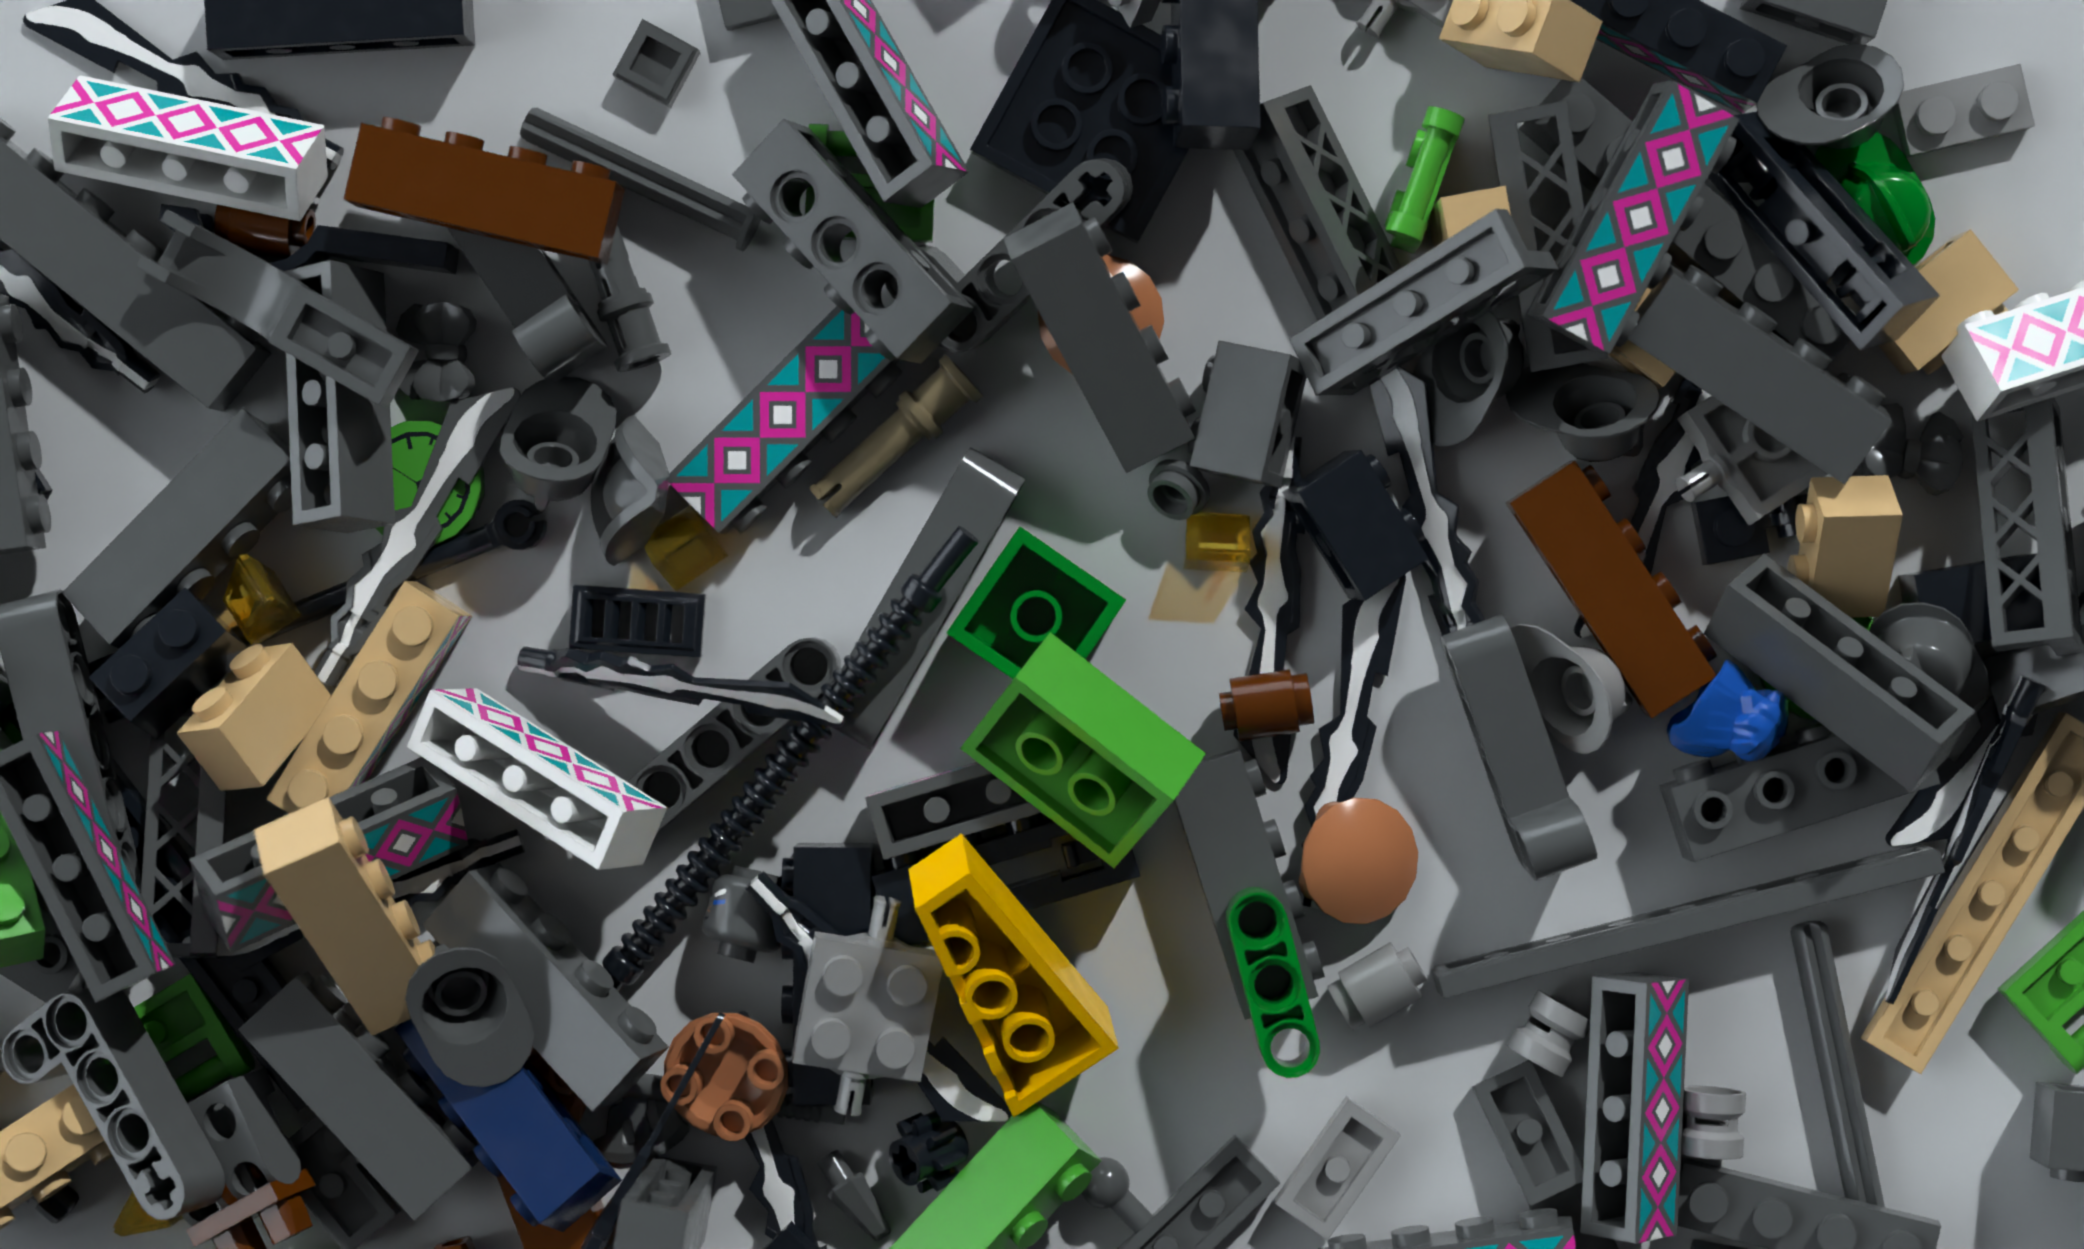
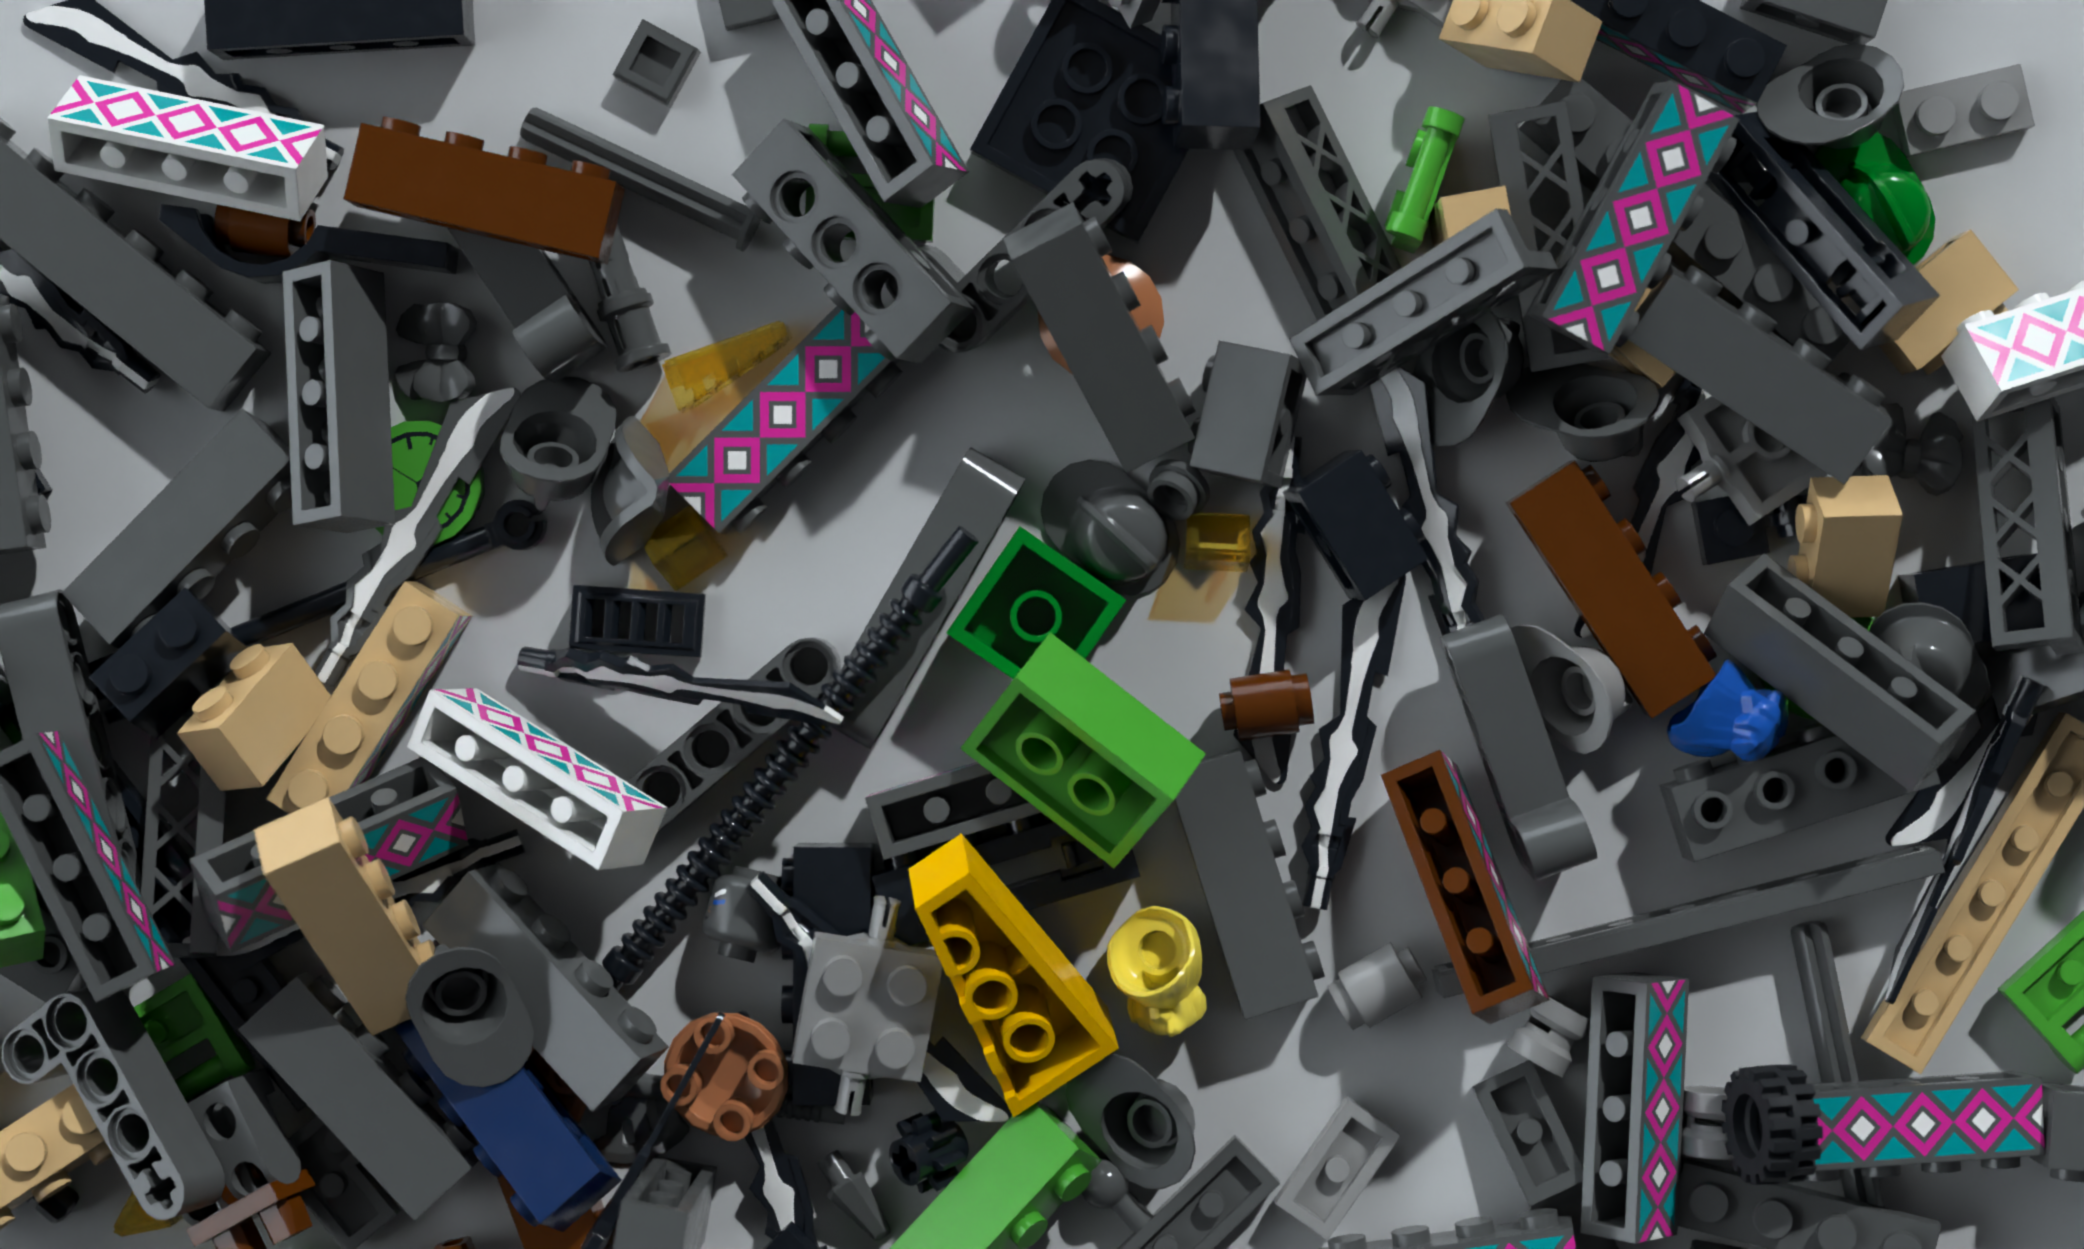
dark grey piece [136,210,419,408] -> none
clear yellow slope [223,554,301,645] -> none
dark tan pin [809,354,984,518] -> none
green beam [1226,887,1320,1078] -> none
nougat dish [1299,798,1418,924] -> none
none -> clear yellow slope [662,320,793,413]
none -> dark grey piece [1041,459,1180,596]
none -> dark grey piece [1065,1053,1196,1189]
none -> light yellow hair [1107,906,1207,1037]
none -> reddish brown brick [1381,750,1550,1024]
none -> black tyre [1721,1064,1823,1185]
none -> brick [1805,1071,2045,1182]

